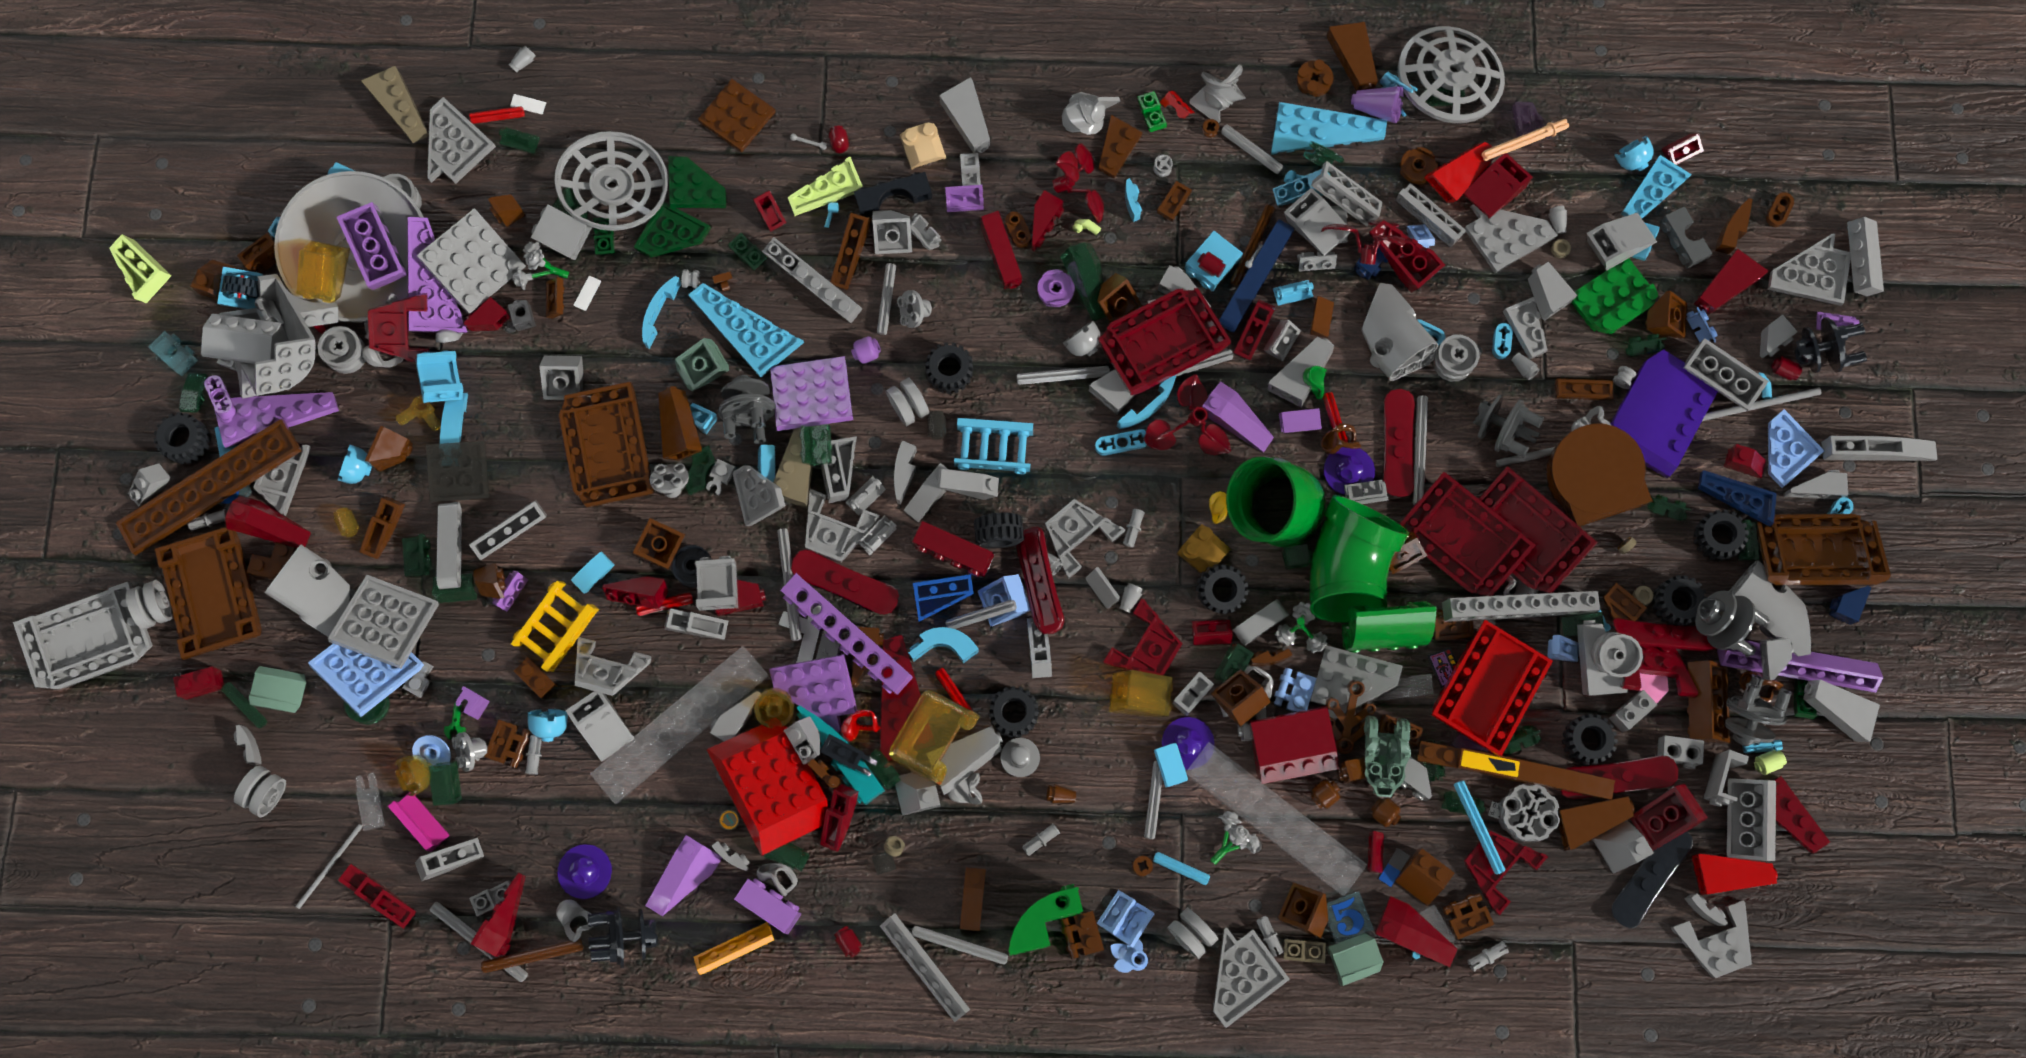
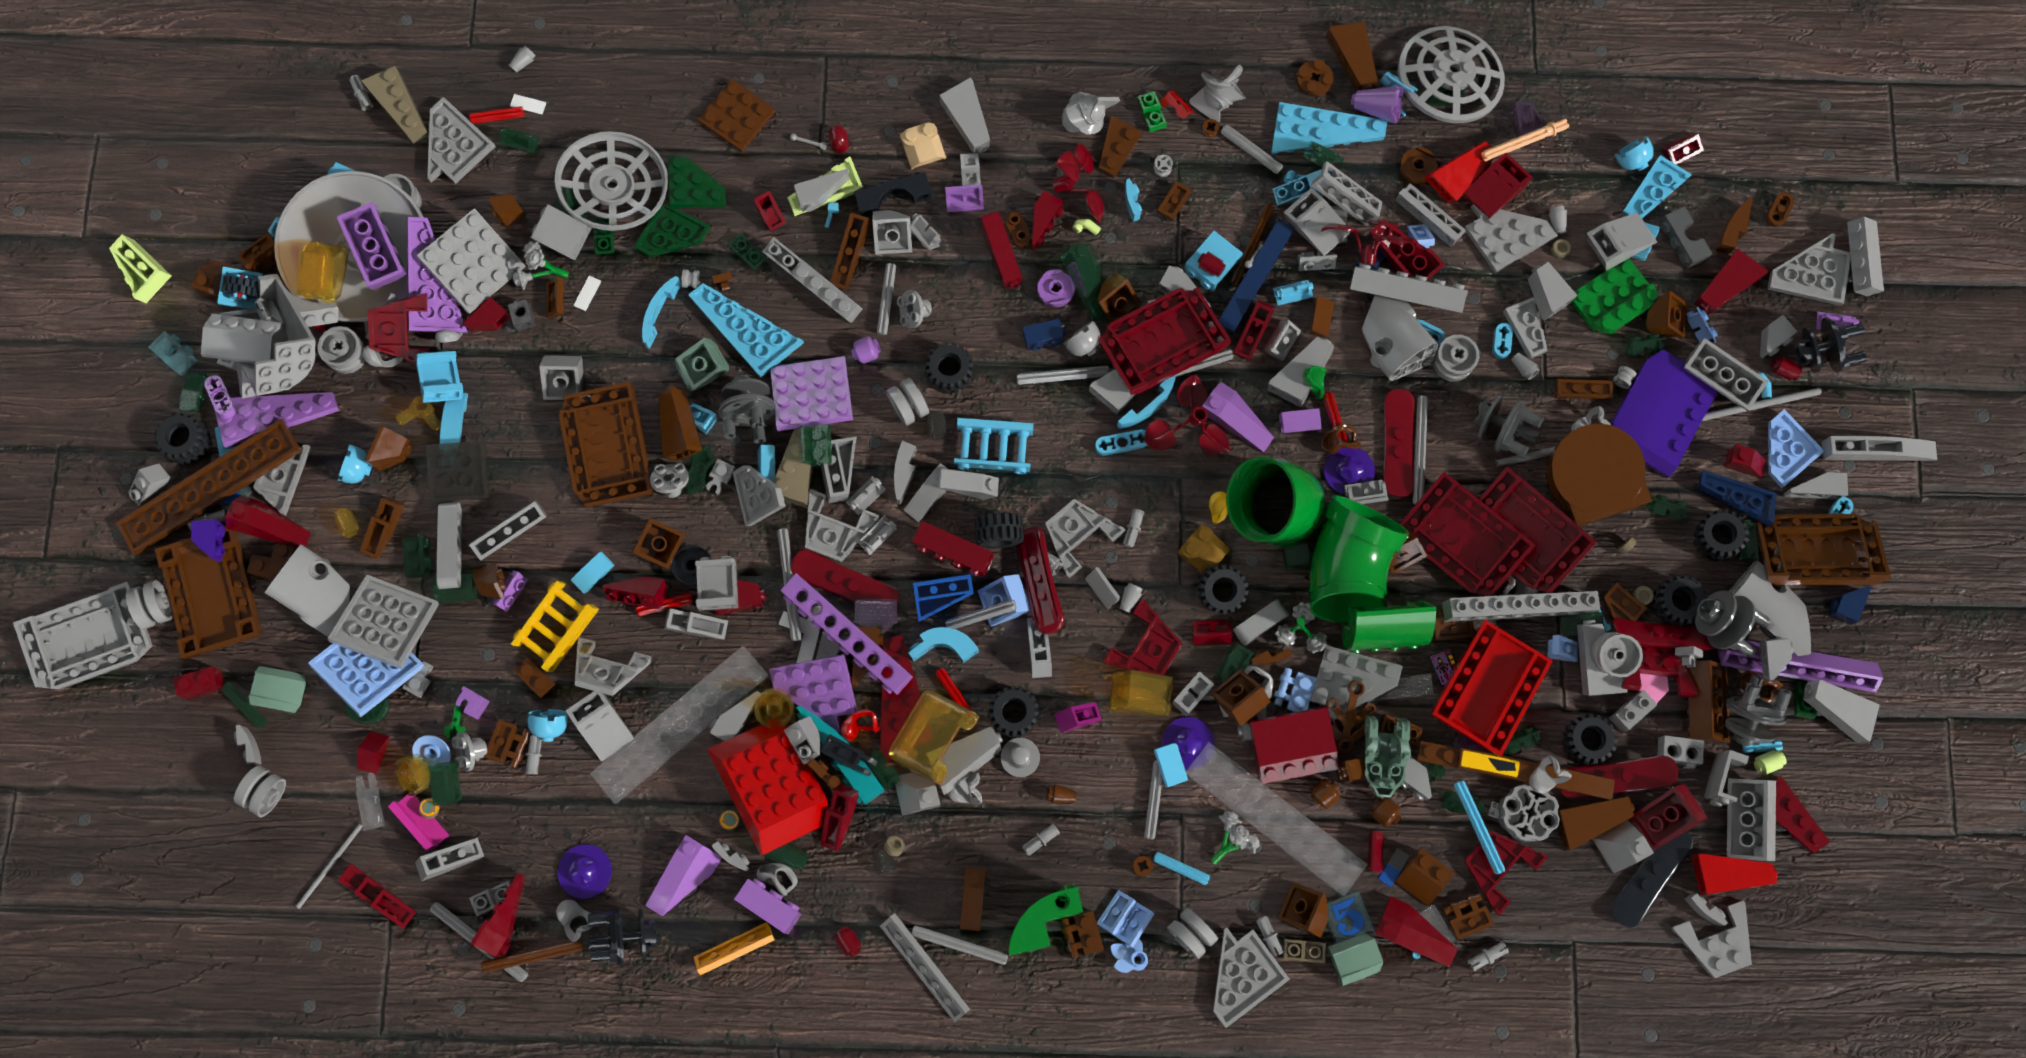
none -> dark purple slope [191,520,225,562]
none -> light grey axle [350,75,373,111]
none -> dark red slope [357,731,390,775]
none -> dark tan tile [419,798,440,819]
none -> light grey slope [794,169,850,212]
none -> clear purple brick [854,598,897,628]
none -> dark blue brick [1022,319,1066,351]
none -> magenta slope [1054,702,1102,733]
none -> light grey brick [1350,263,1468,313]
none -> light grey piece [1529,756,1572,794]
none -> light grey tile [1675,646,1703,668]

